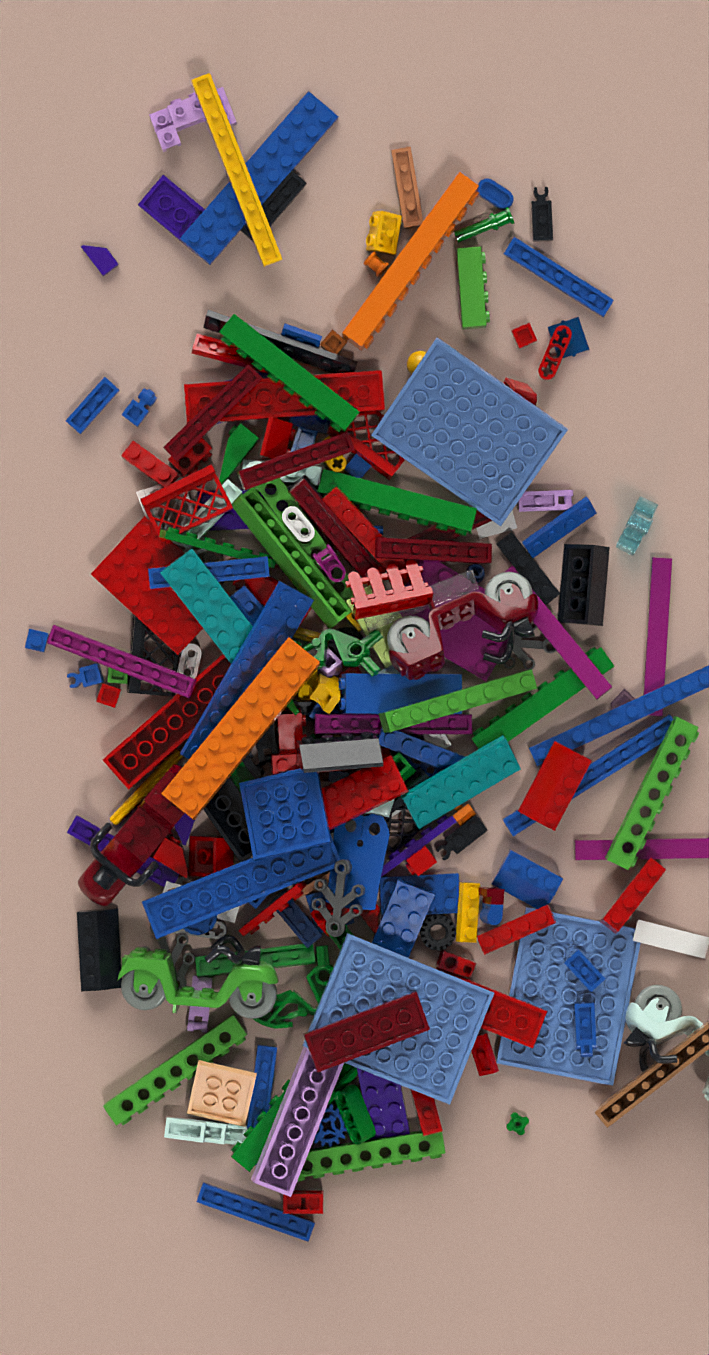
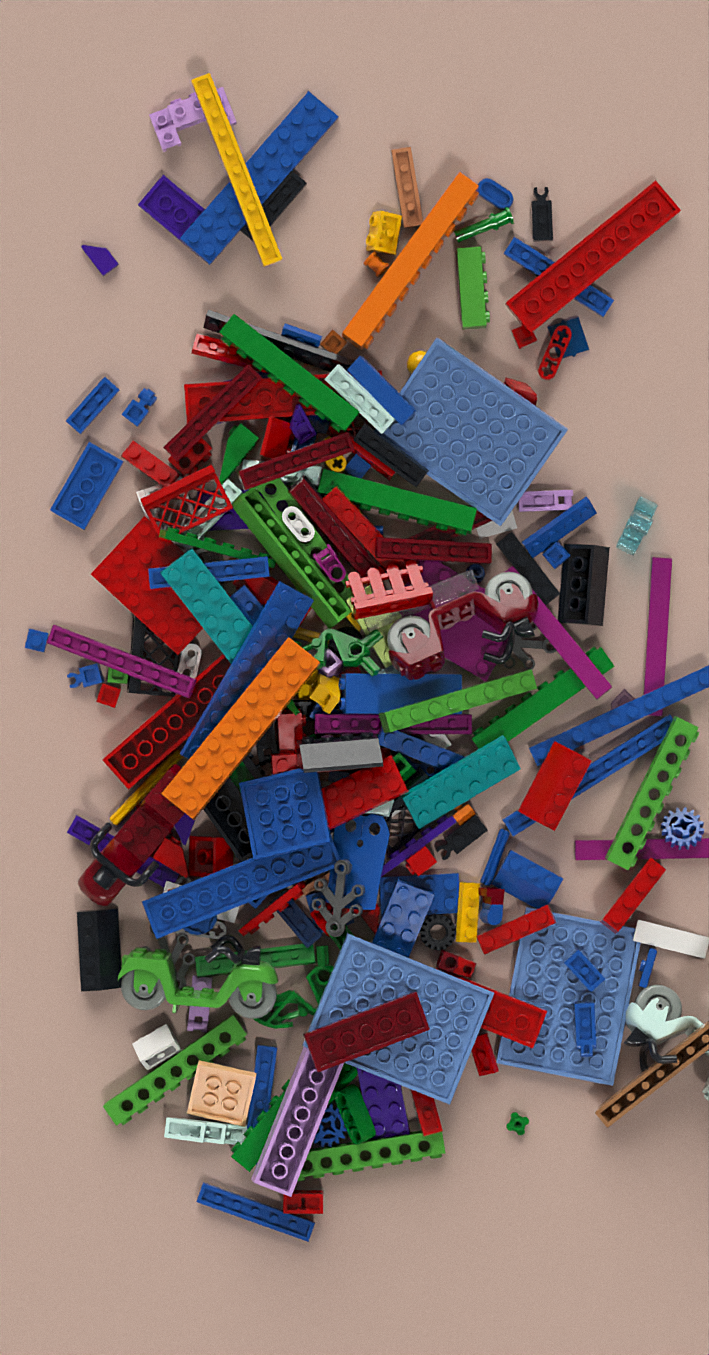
none -> blue plate [50,442,124,530]
none -> white brick [132,1024,182,1070]
none -> dark purple tile [289,403,317,445]
none -> light aqua plate [324,364,395,434]
none -> blue tile [347,356,416,426]
none -> black plate [353,423,429,487]
none -> blue axle [480,829,510,886]
none -> red plate [505,180,681,334]
none -> blue tile [542,541,570,569]
none -> blue plate [639,947,657,988]
none -> gear [661,807,704,850]

